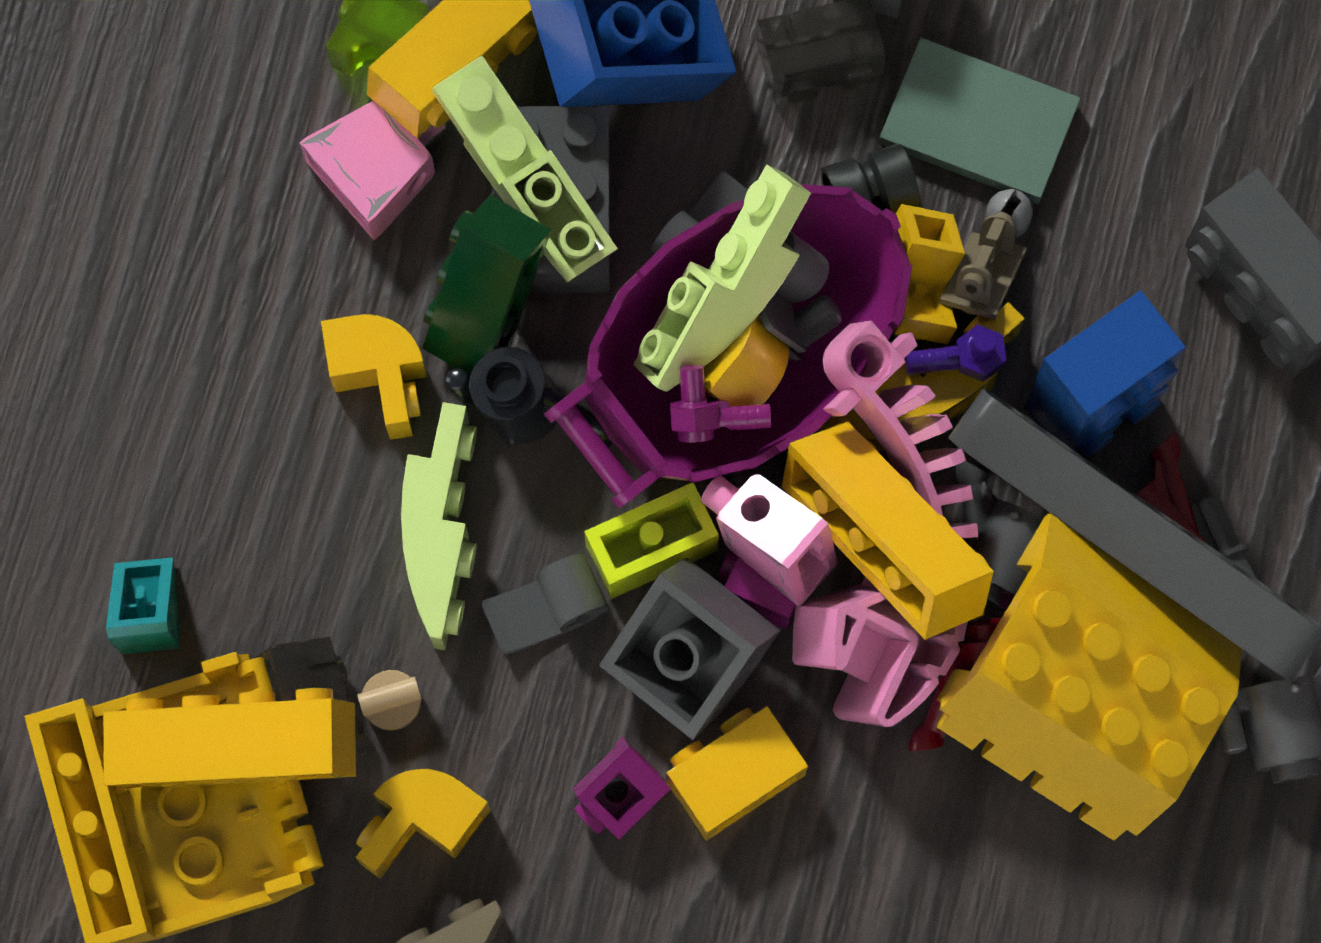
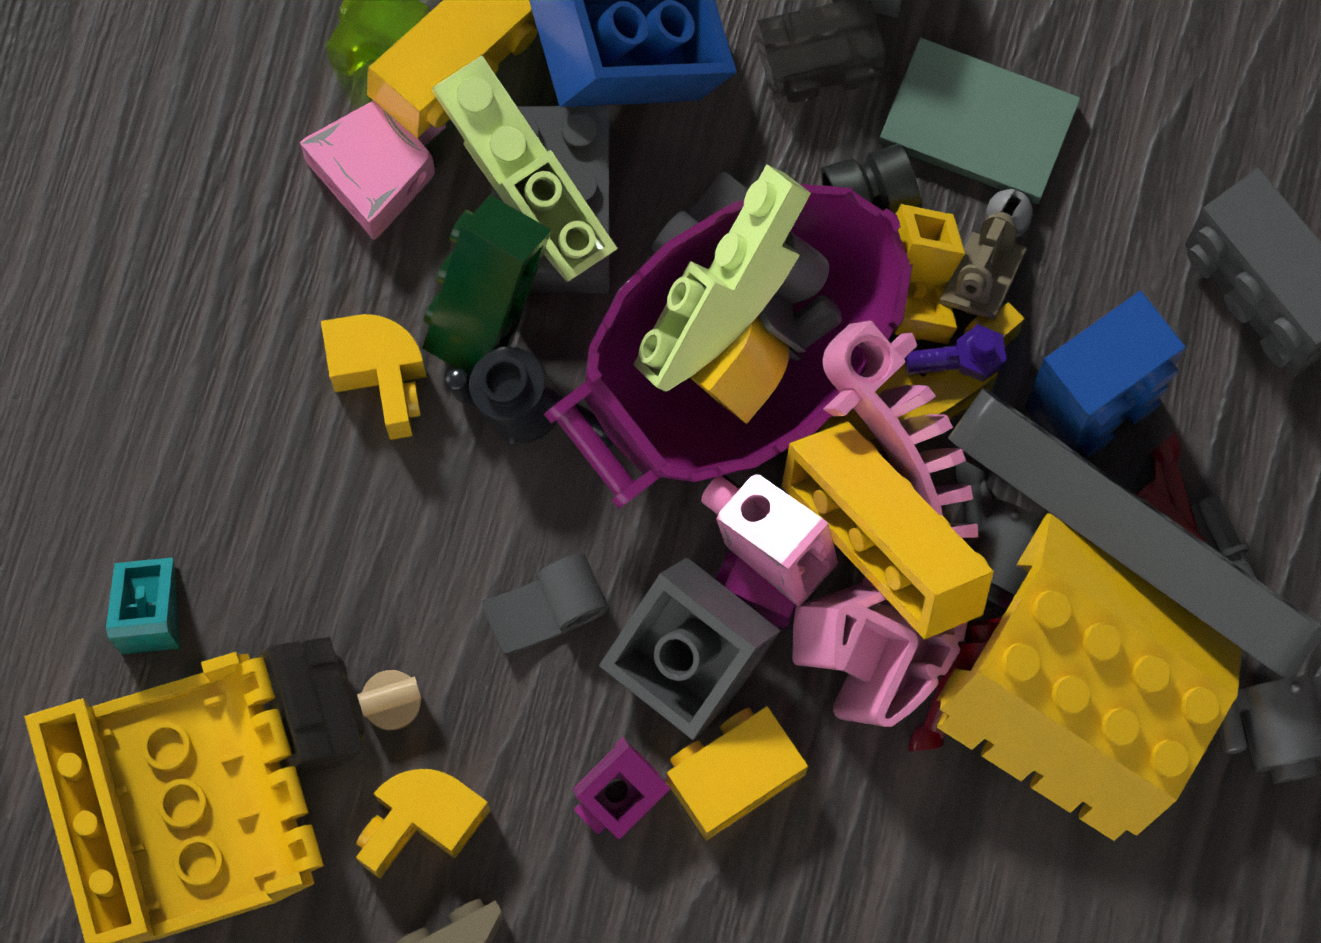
yellow brick [103,688,356,789] -> none
yellowish green slope [401,402,477,650] -> none
neon yellow brick [584,482,719,600] -> none
magenta piece [670,365,771,443] -> none

